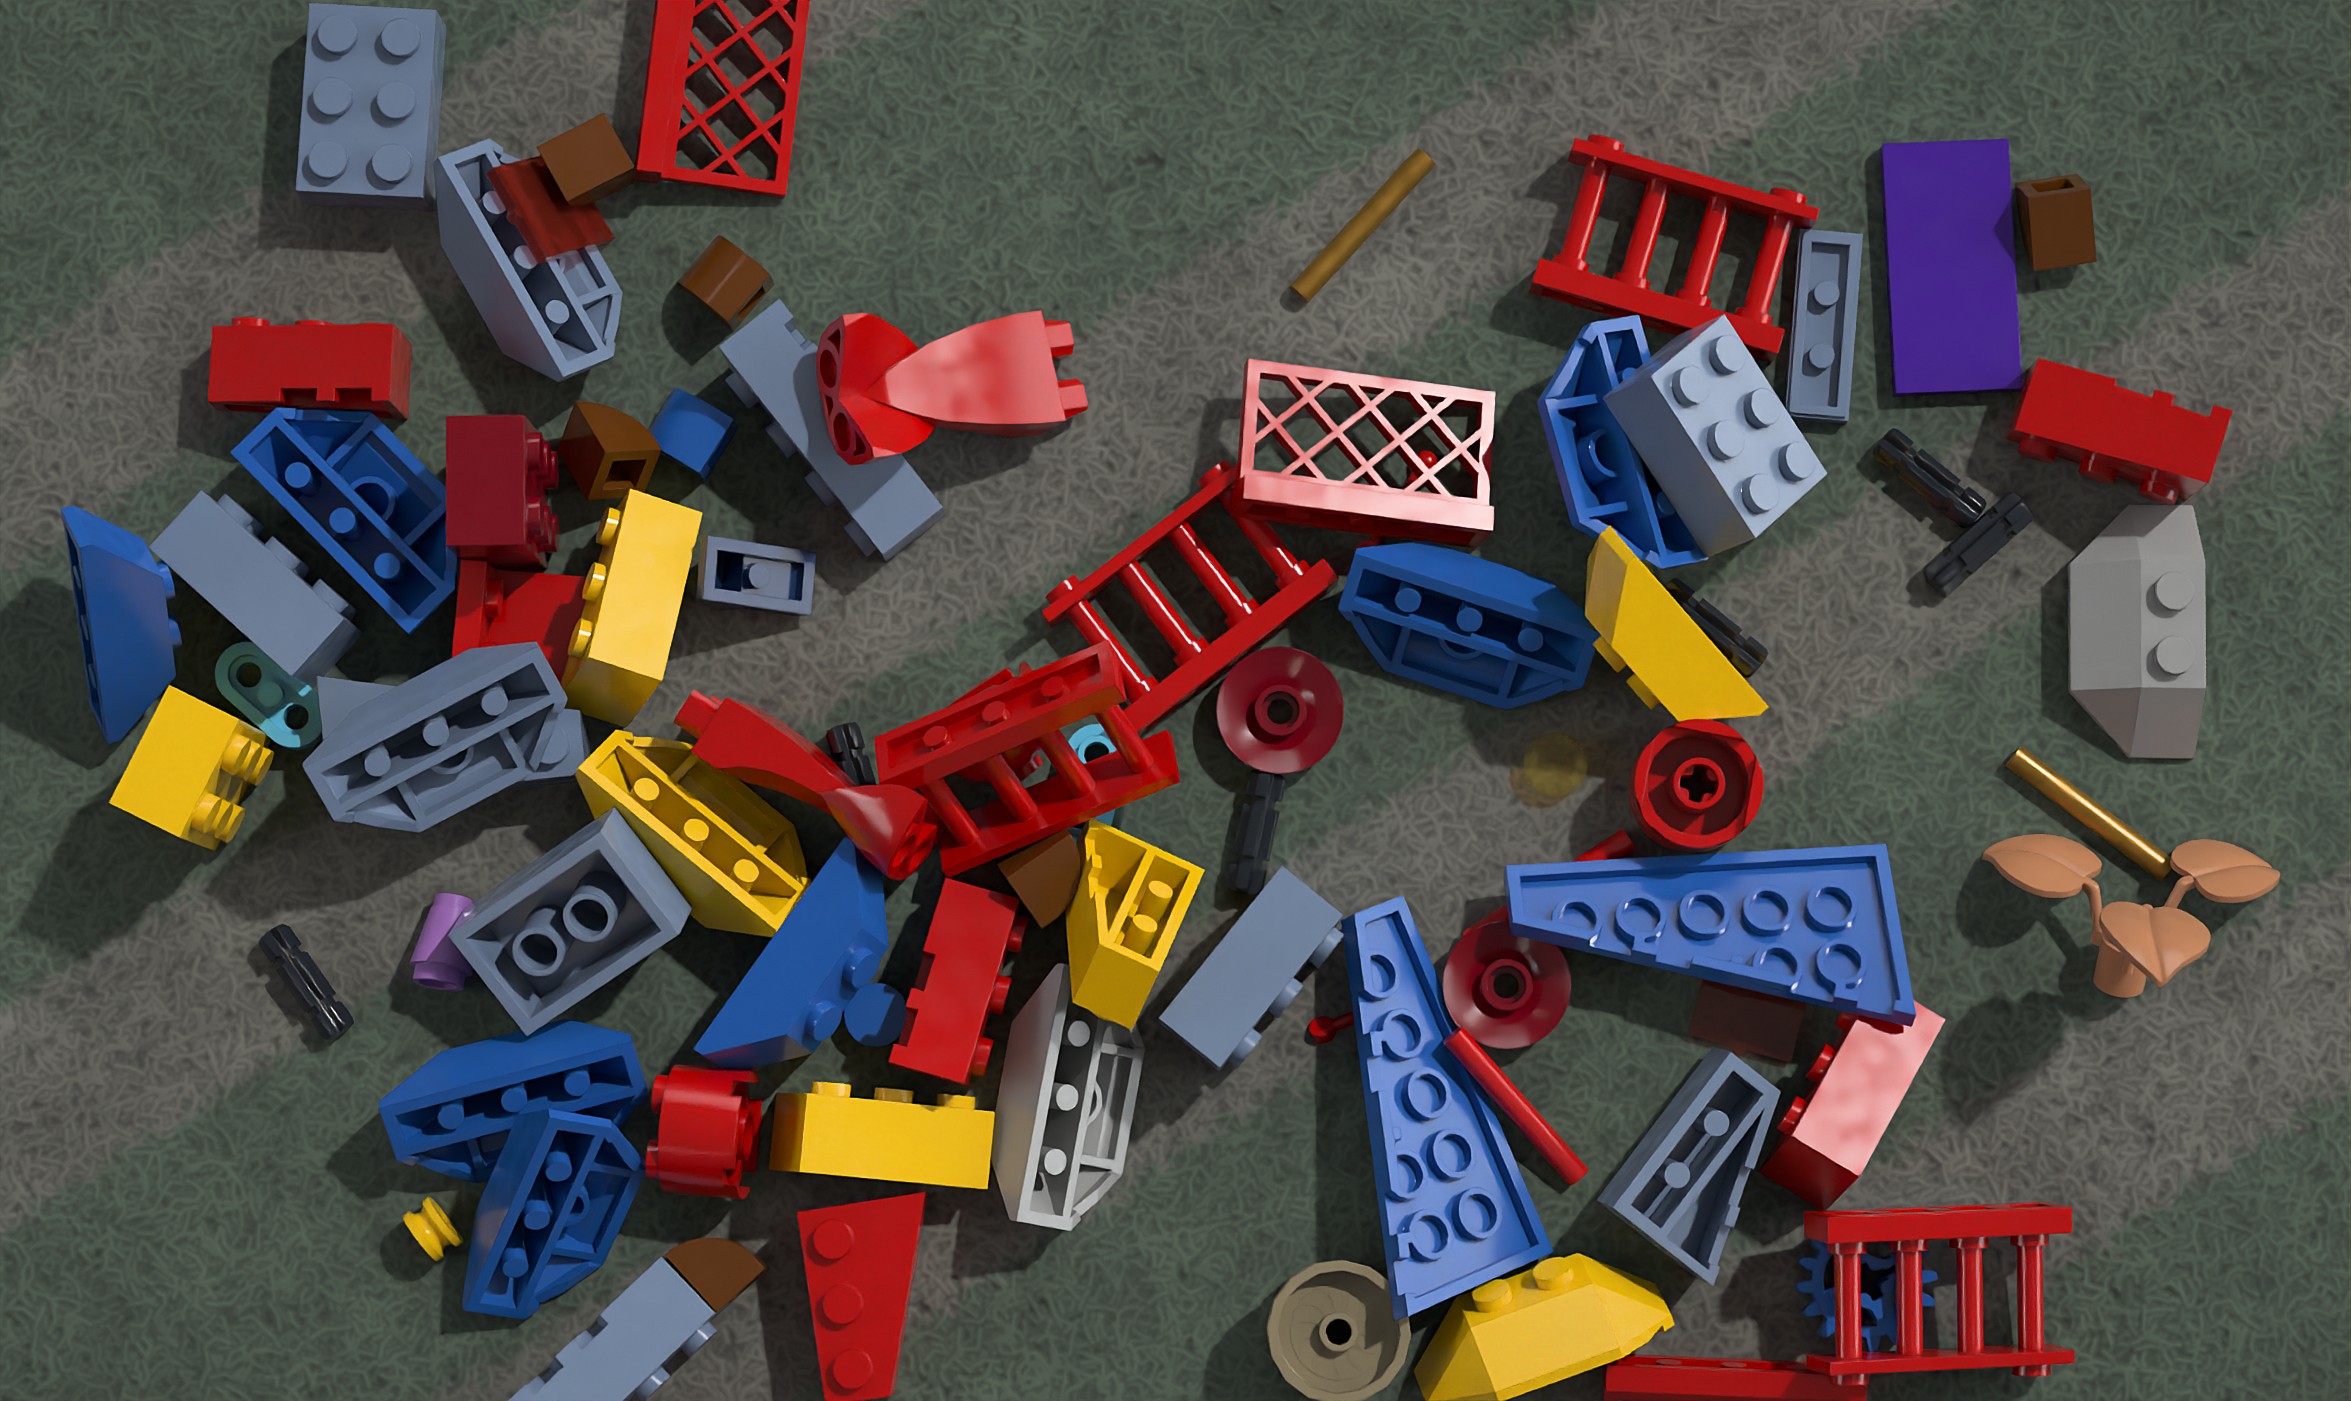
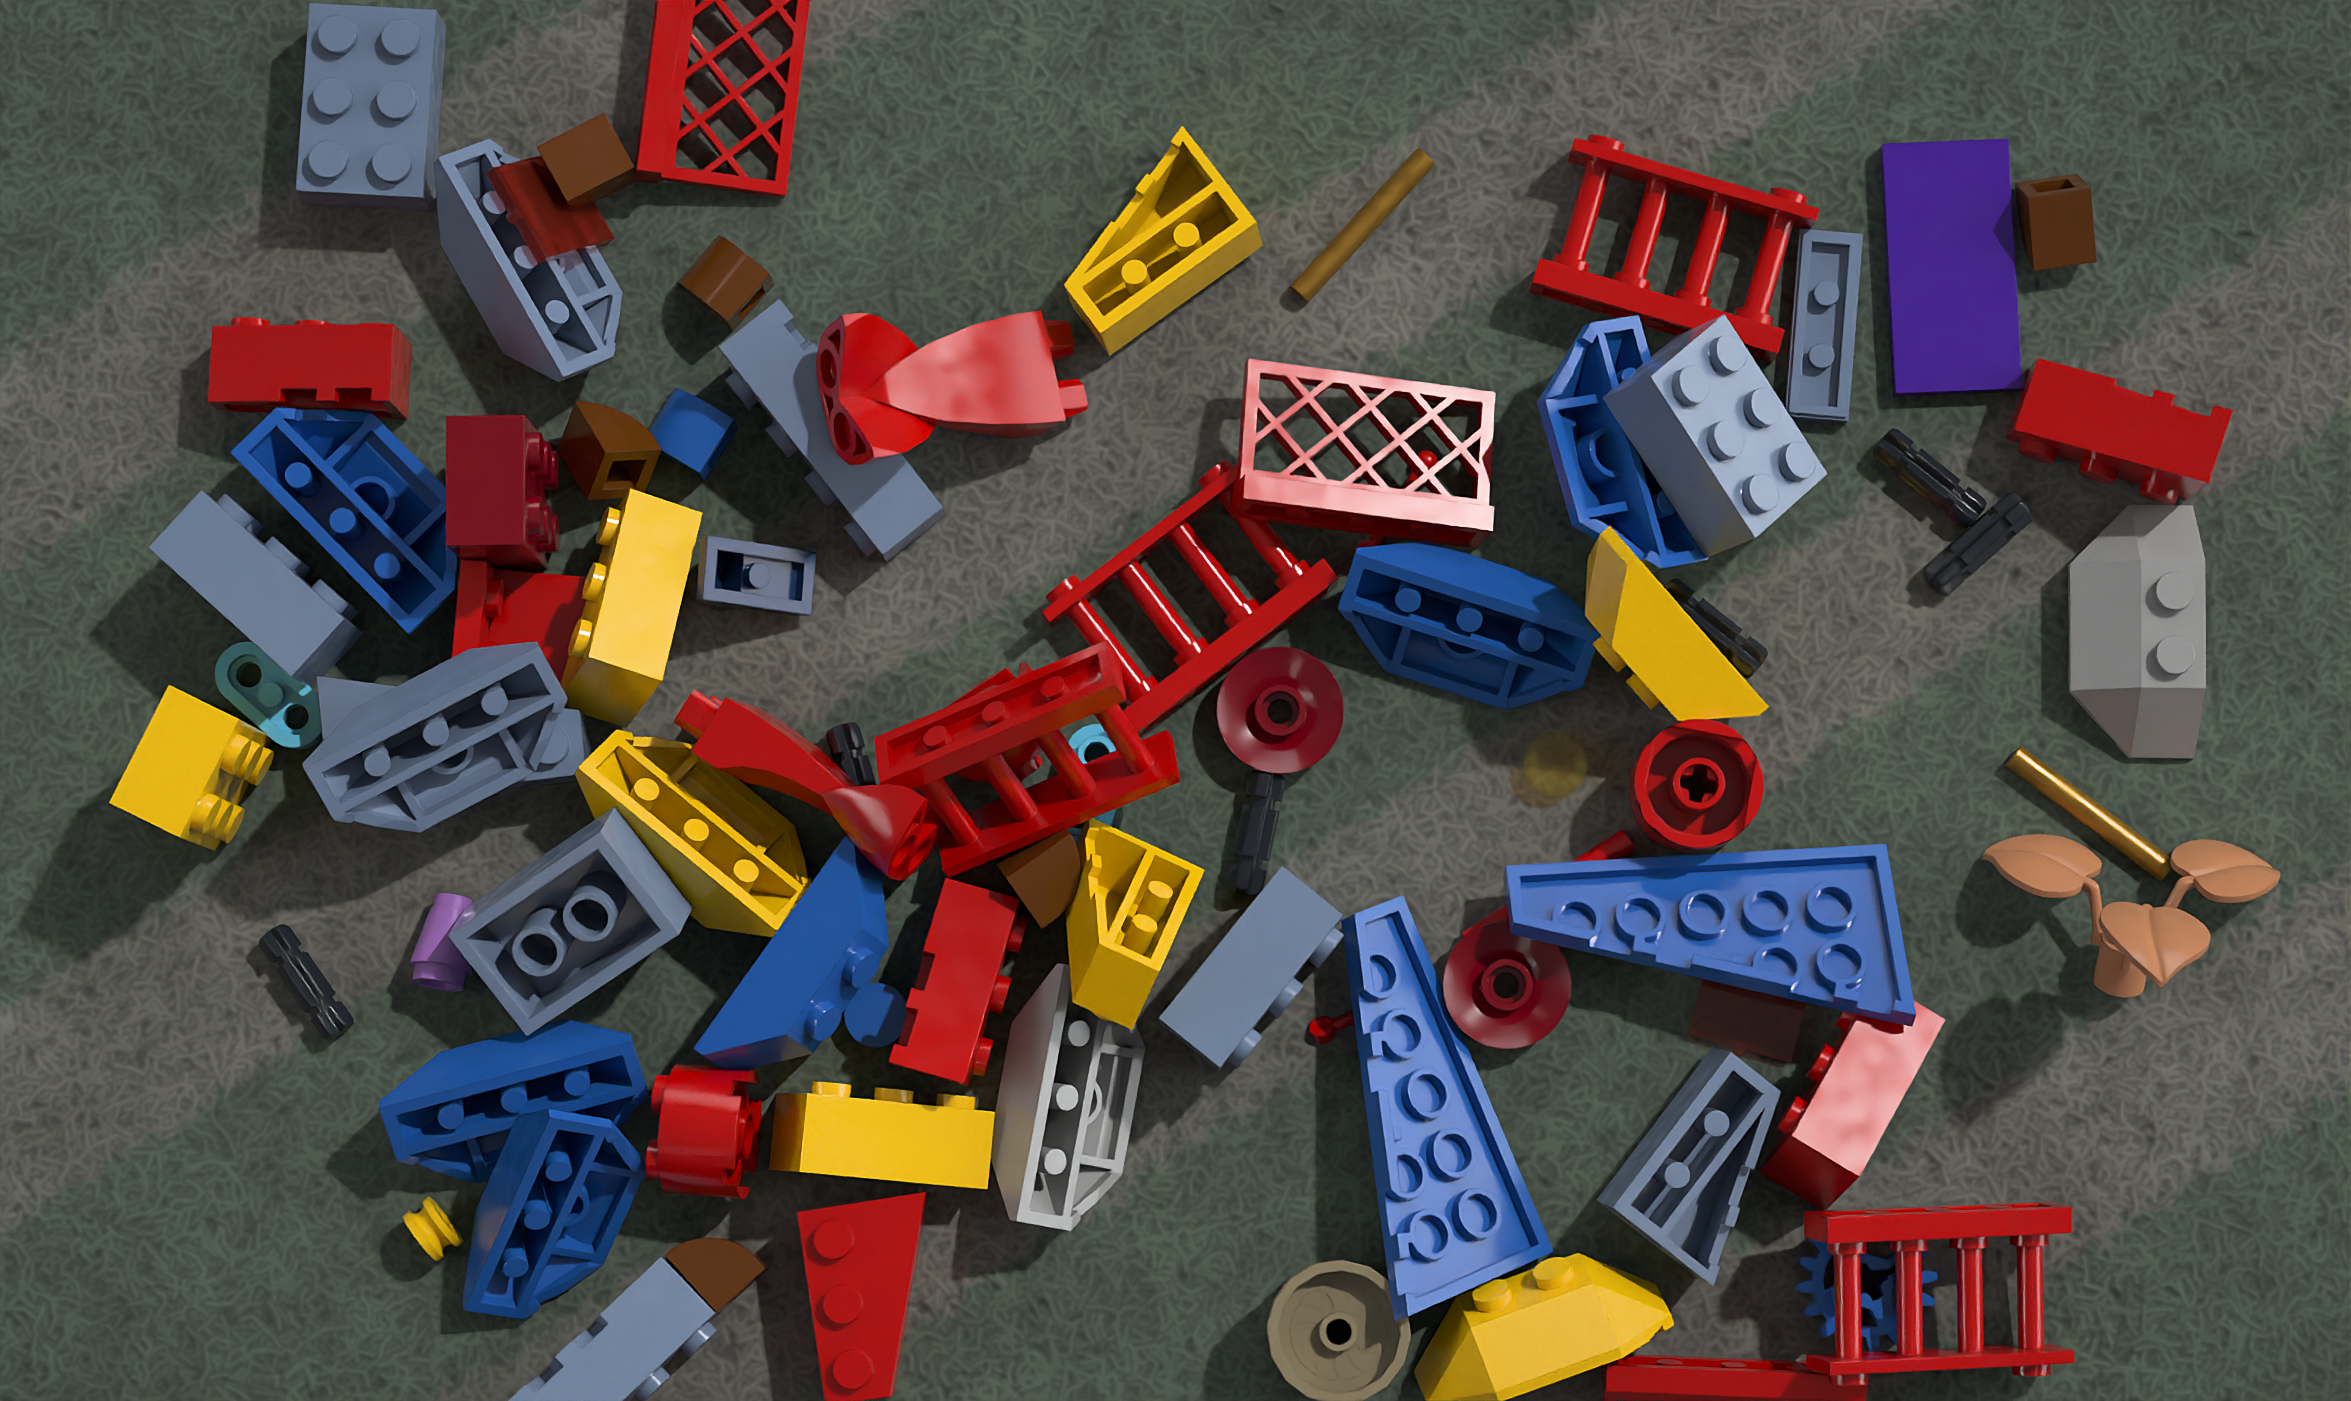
blue wedge [61,506,182,744] -> none
red bar [1443,1026,1588,1186] -> none
none -> yellow wedge [1064,126,1263,356]

